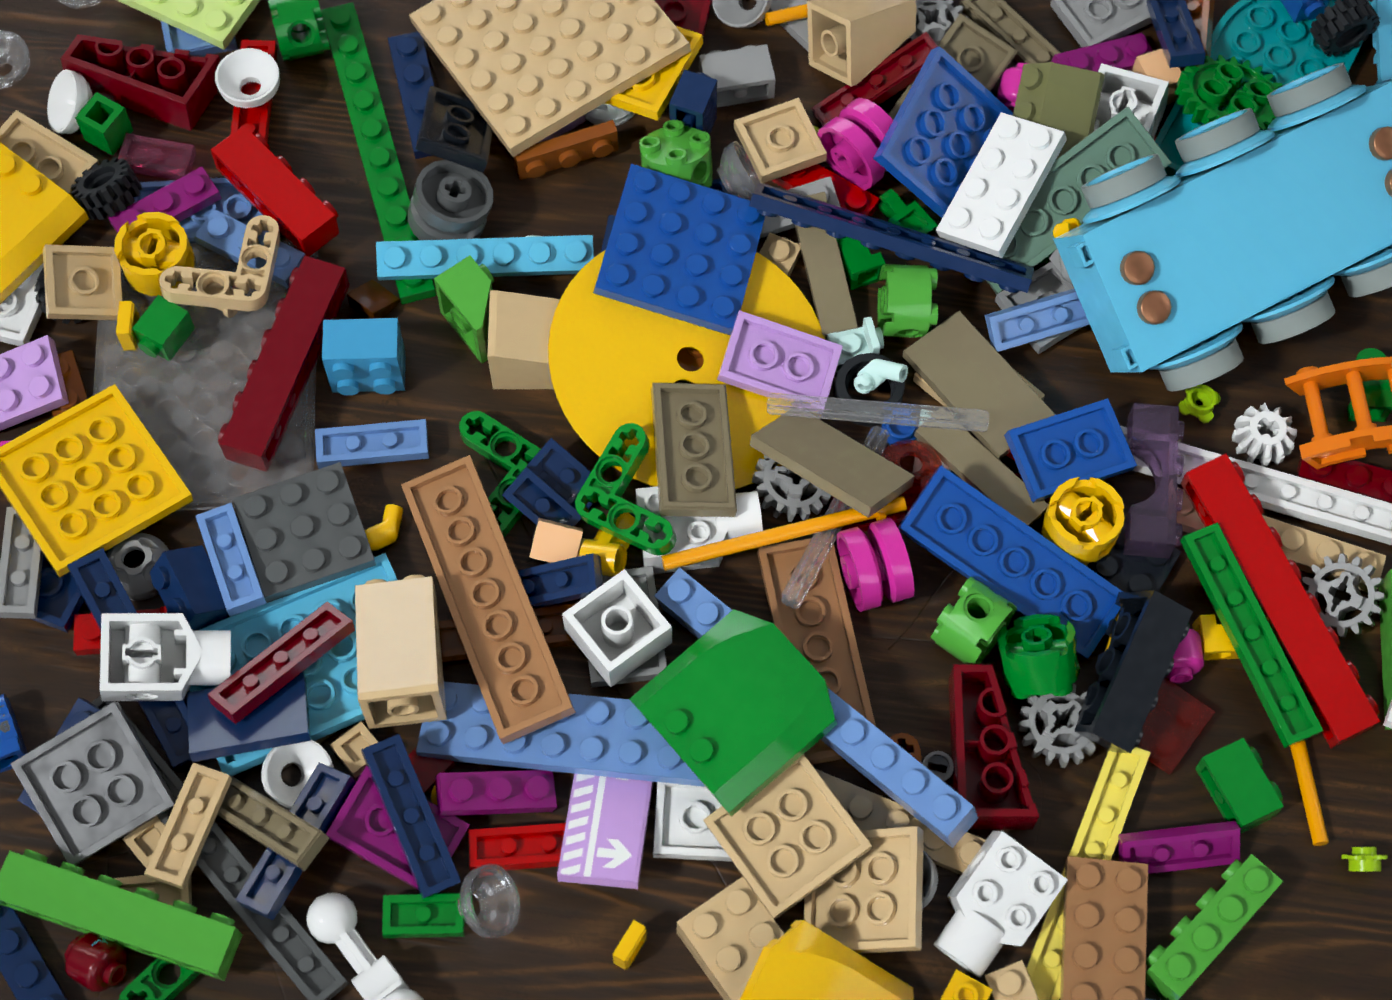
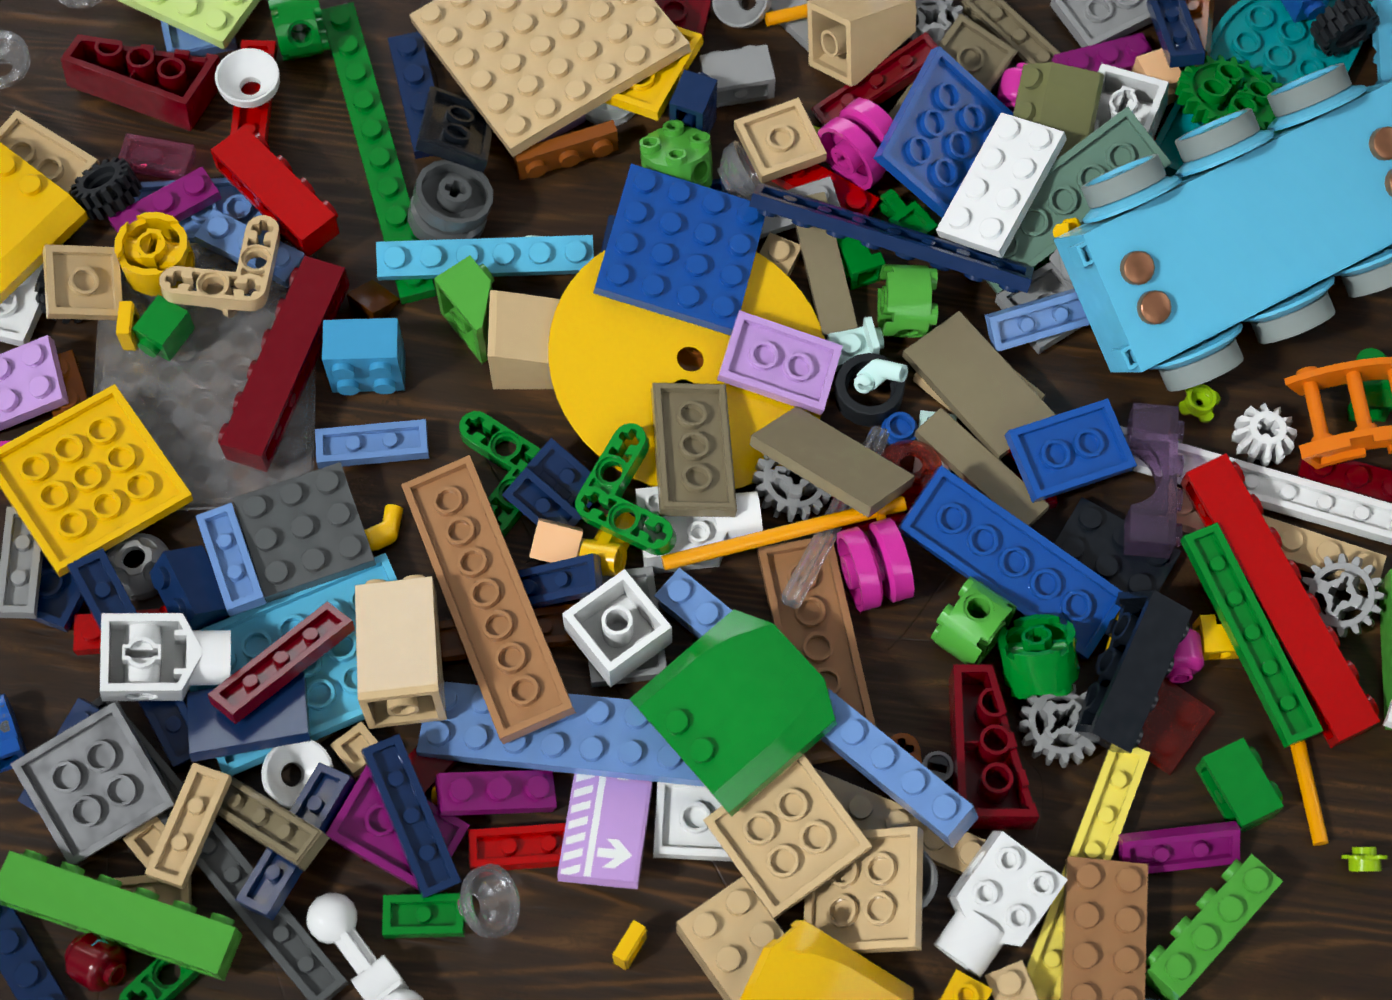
white piece [47,69,93,134] -> none
green brick [75,92,134,156] -> none
clear axle [767,393,989,432] -> none
yellow brick [1041,477,1125,566] -> none

